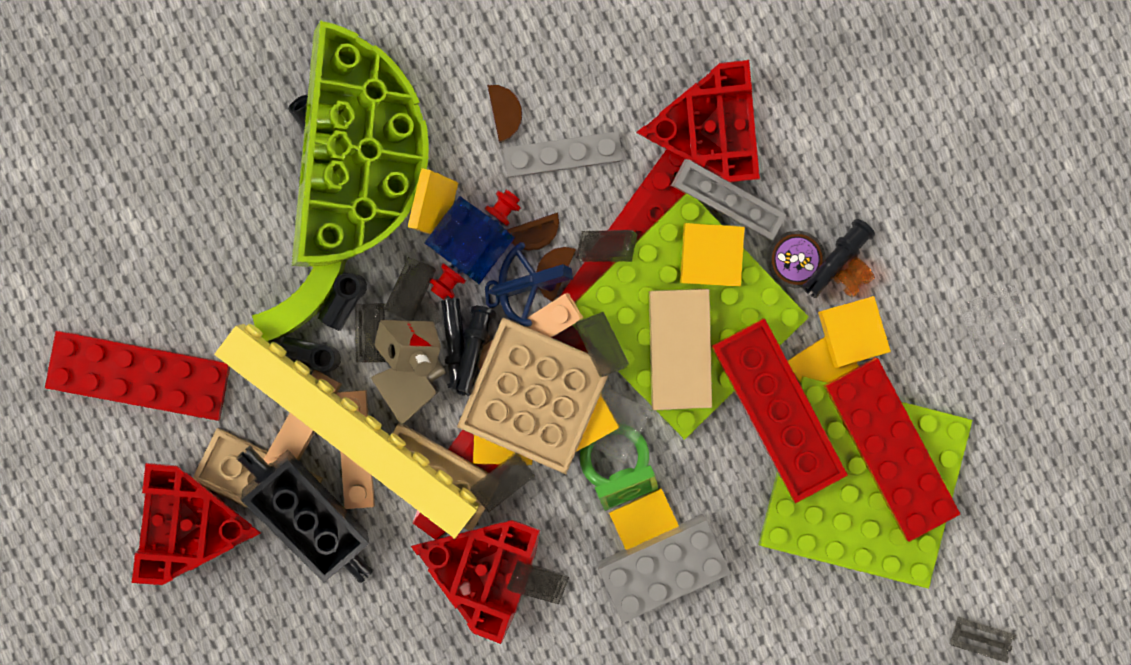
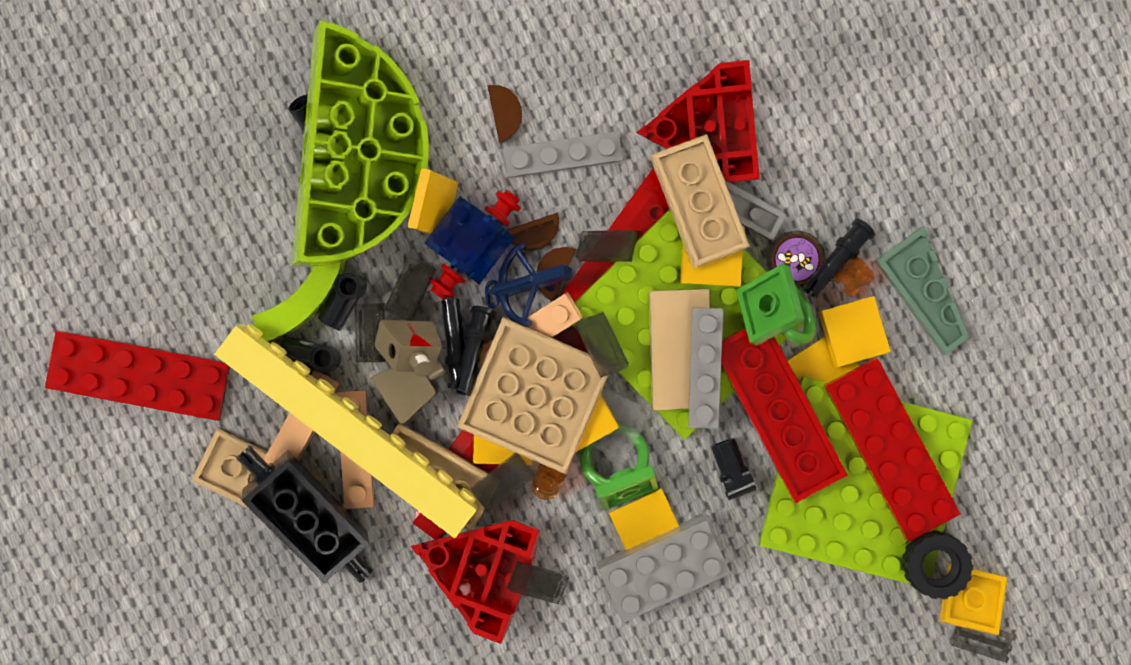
red wedge [131,463,262,585] -> none
none -> clear orange wheel [531,464,566,500]
none -> tan tile [650,134,750,268]
none -> light grey plate [688,307,723,429]
none -> black piece [710,438,756,501]
none -> bright green tile [736,264,816,345]
none -> sand green wing [874,226,970,355]
none -> black tyre [902,530,974,600]
none -> yellow tile [938,564,1008,636]

